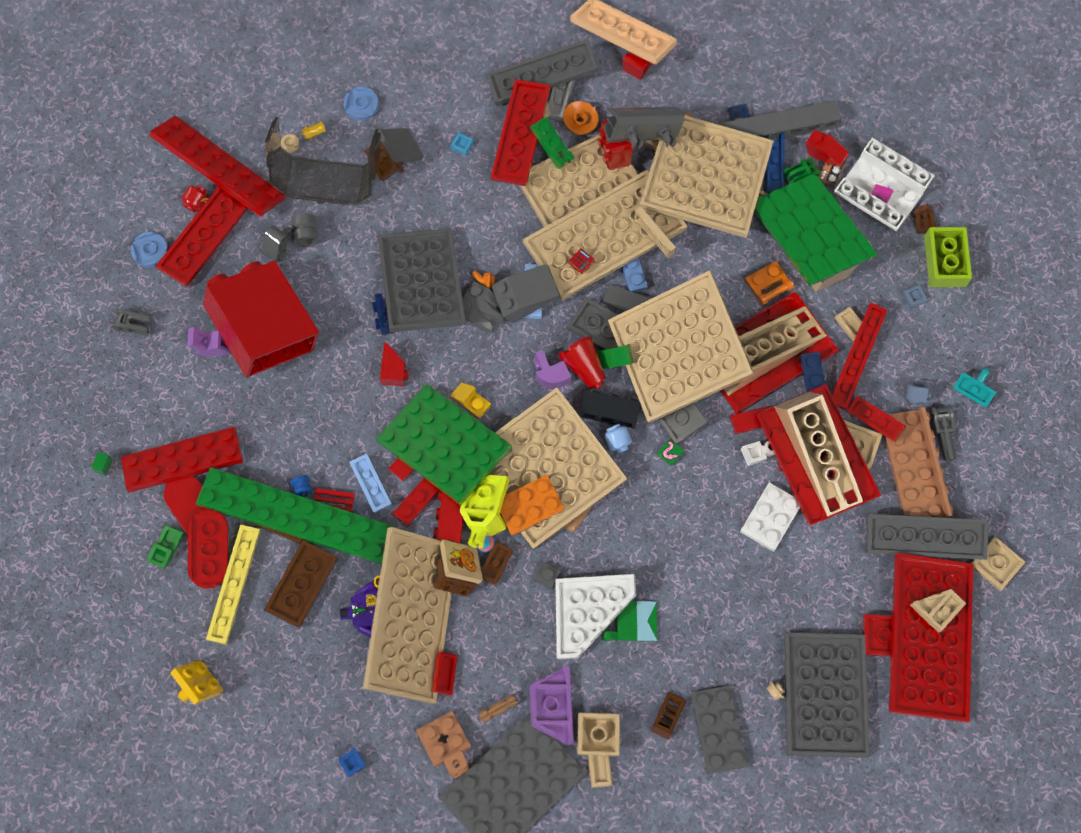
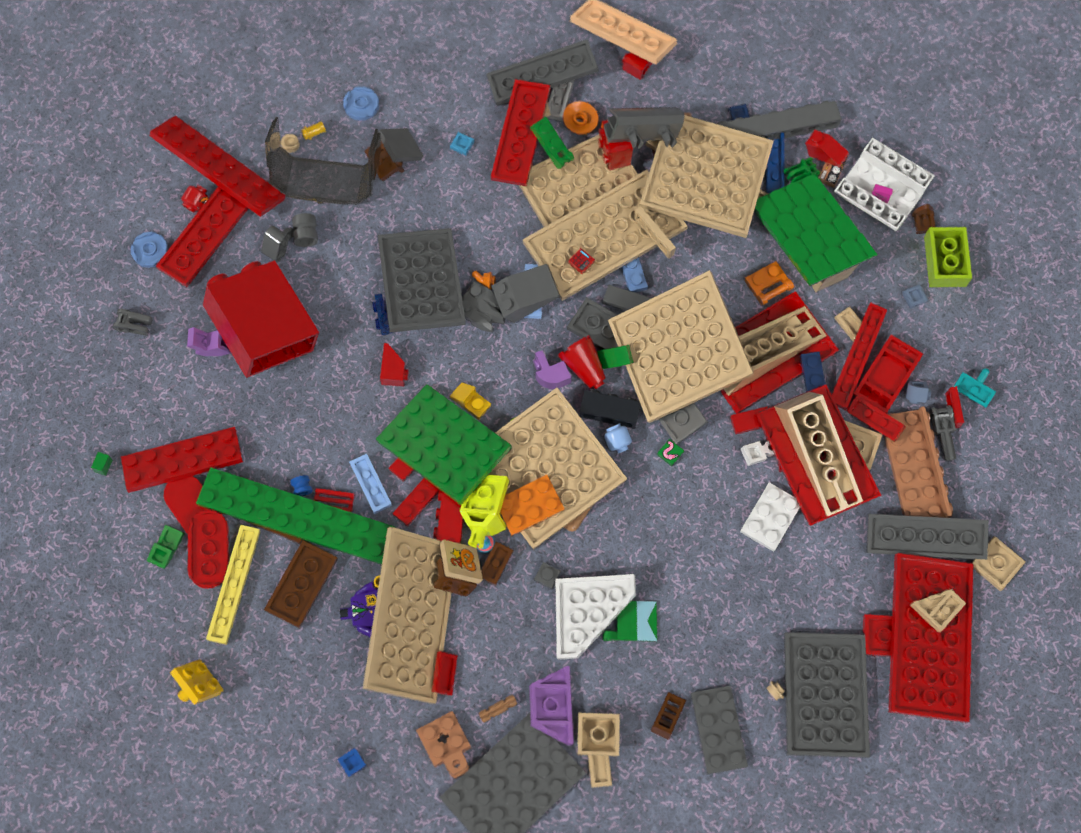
none -> red slope [853,335,923,414]
none -> red tile [945,386,964,428]

